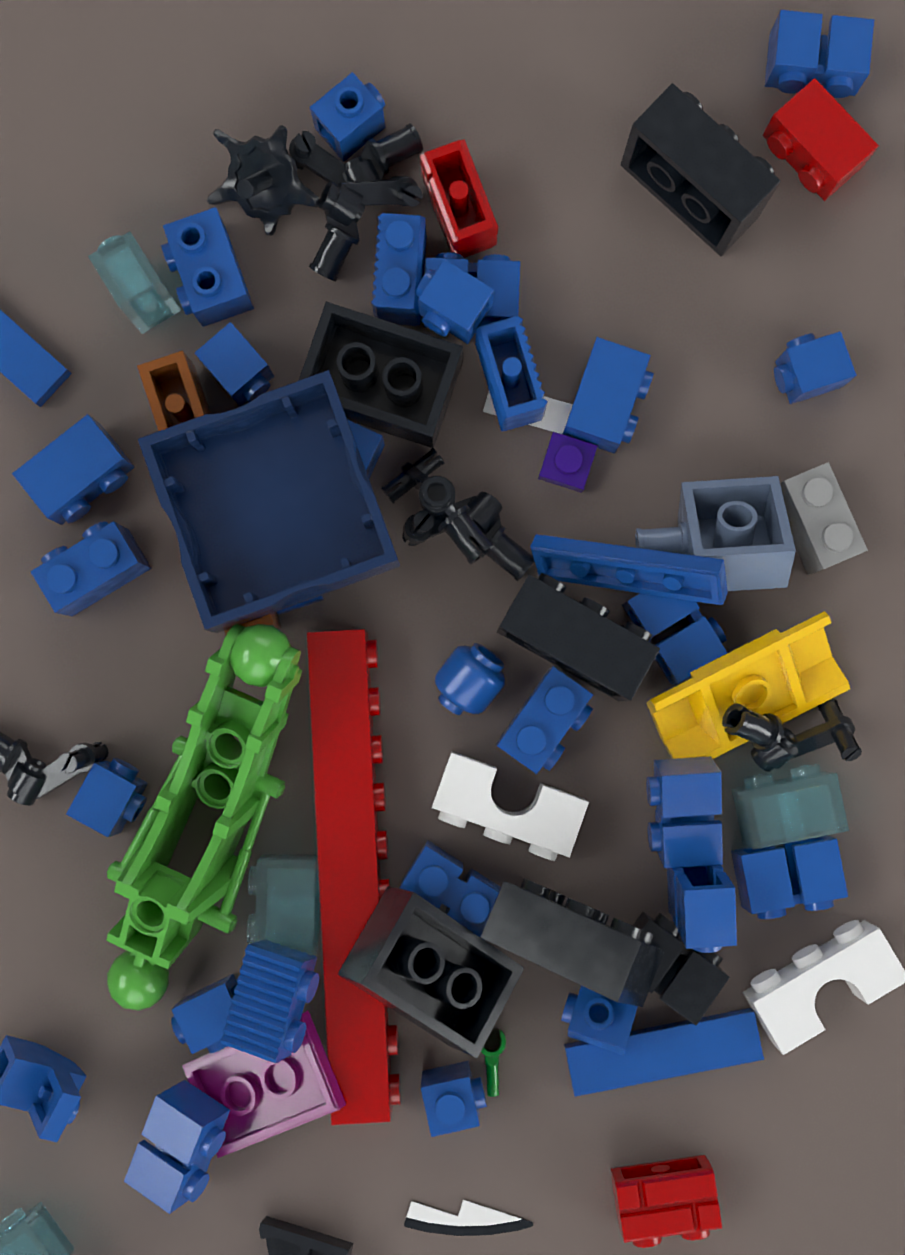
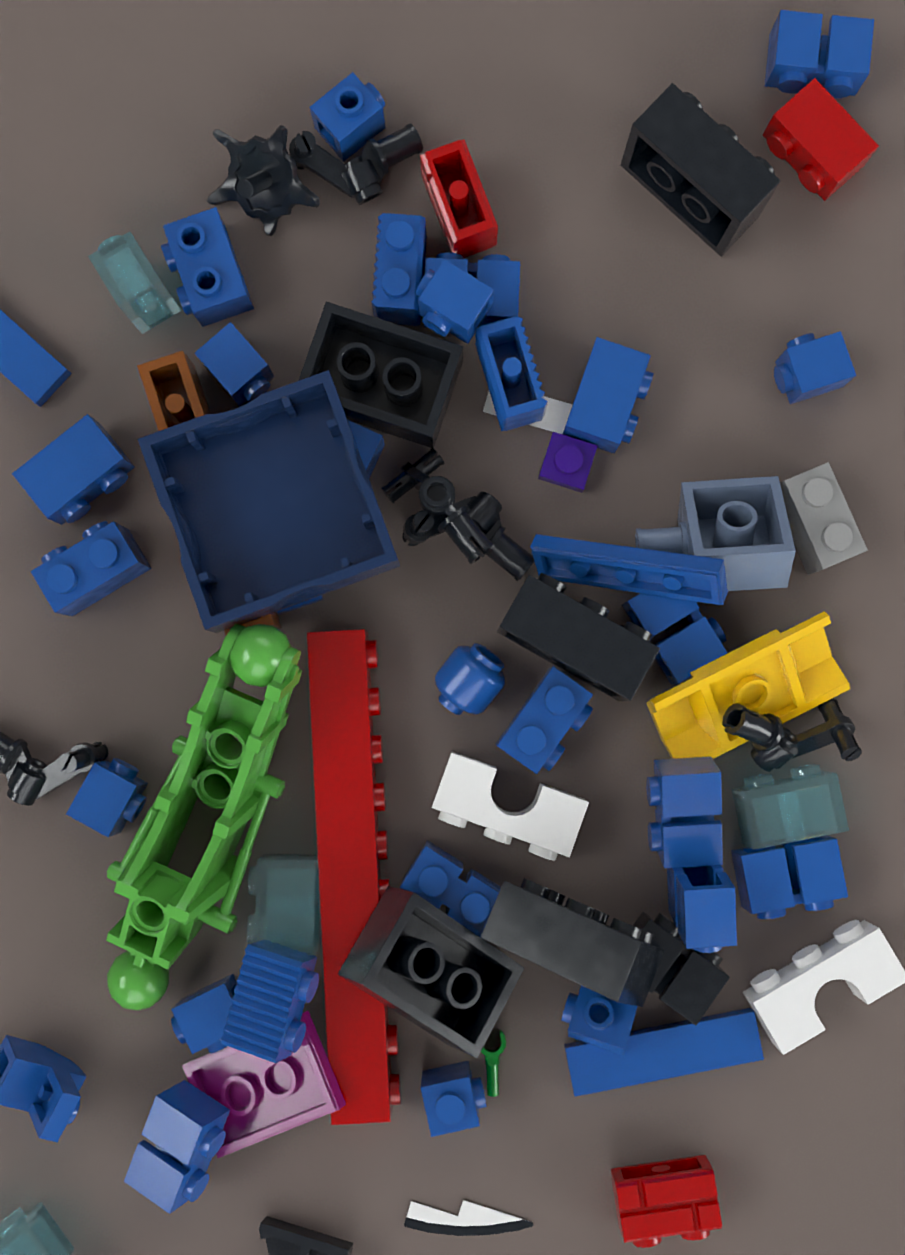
black pin [309,176,423,282] -> none

